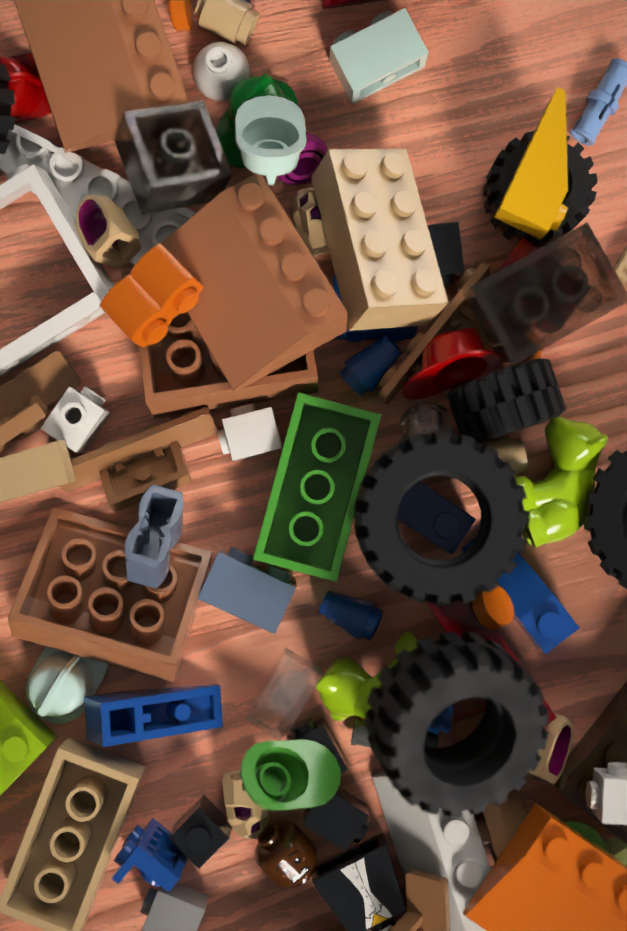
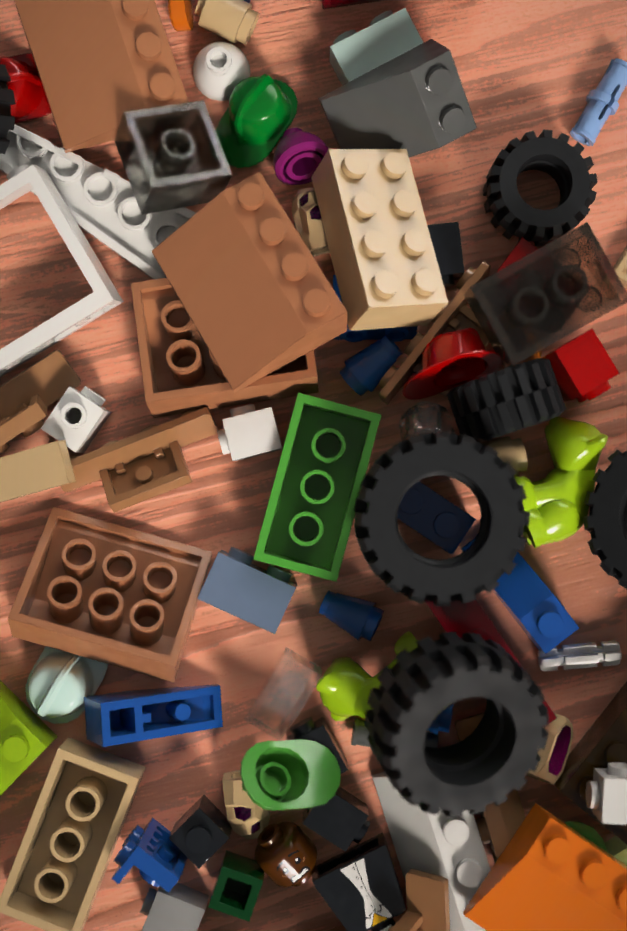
tan rock [75,195,141,268] -> none
orange brick [99,243,204,348] -> none
sand blue brick [125,485,184,588] -> none
light aqua piece [235,95,307,185] -> none
orange tile [472,586,514,630] -> none
yellow slope [494,87,568,239] -> none
none -> dark green brick [208,850,265,922]
none -> dark grey slope [318,39,477,157]
none -> white axle [538,640,622,672]
none -> red brick [541,328,620,404]

